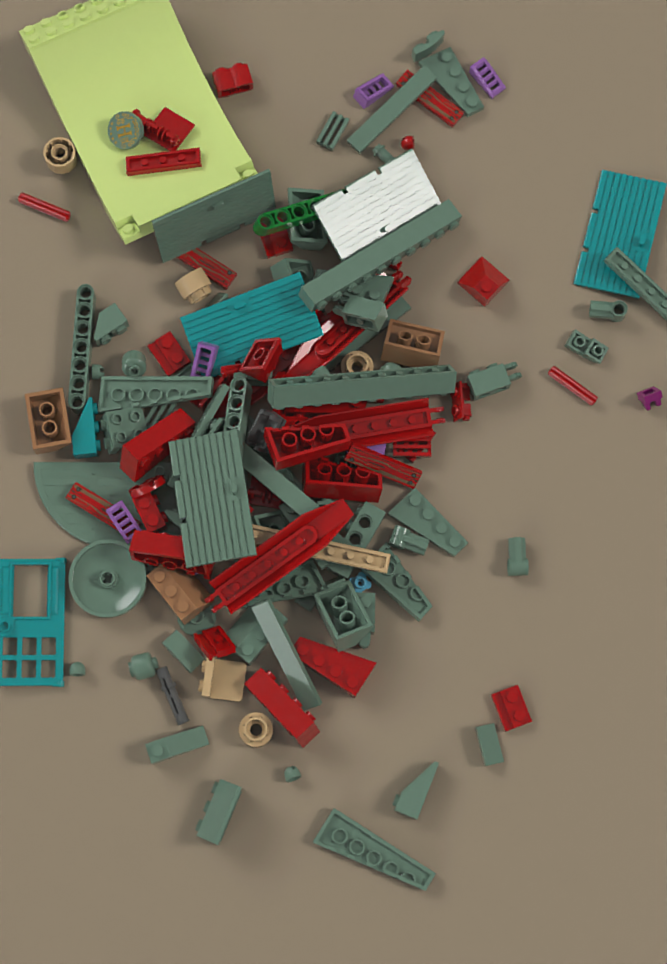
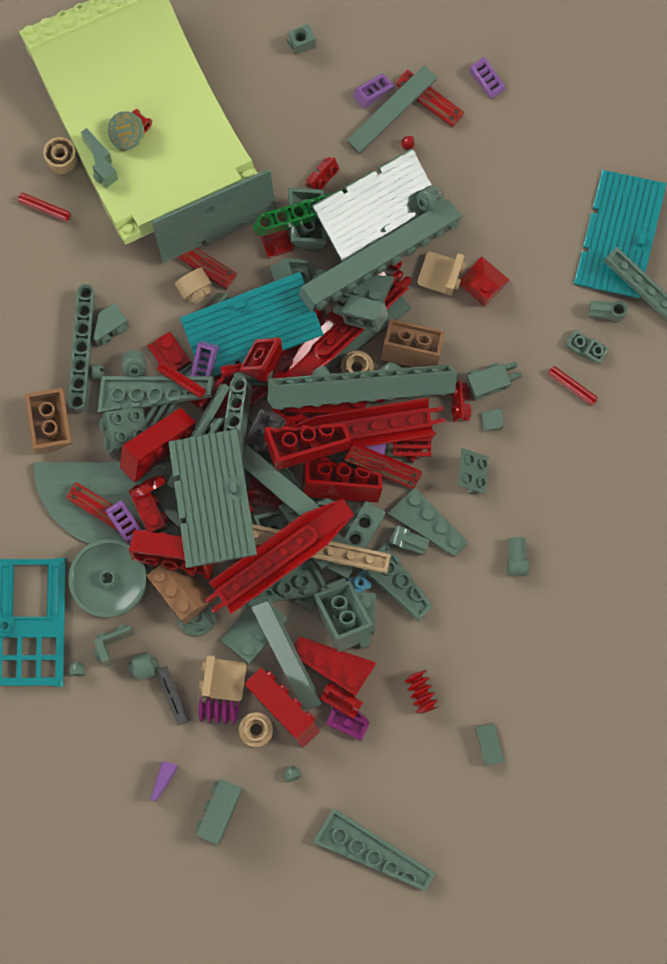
teal slope [72,397,101,459] -> none
red tile [126,147,202,176] -> none
red hinge [144,107,195,151] -> none
sand green slope [145,726,210,765] -> none
sand green slope [162,630,205,673] -> none
red plate [194,625,236,661] -> none
red brick [212,63,253,98] -> none
sand green tile [316,111,349,151] -> none
sand green pin [372,143,395,163] -> none
sand green slope [392,761,439,820] -> none
sand green slope [412,30,445,62] -> none
sand green wing [418,47,484,117] -> none
red plate [491,685,532,732] -> none
magenta tile [637,386,663,411] -> none
none -> sand green slope [81,128,118,188]
none -> sand green bracket [93,624,135,667]
none -> medium lavender slope [150,761,178,801]
none -> red axle [157,362,206,398]
none -> magenta piece [198,697,240,726]
none -> sand green brick [287,24,316,55]
none -> red hinge [305,157,340,190]
none -> red hinge [320,682,363,719]
none -> magenta wing [326,707,370,741]
none -> red piece [405,670,439,714]
none -> sand green head [417,185,444,212]
none -> tan bracket [417,251,466,296]
none -> sand green hinge [458,448,489,494]
none -> sand green slope [481,409,504,432]

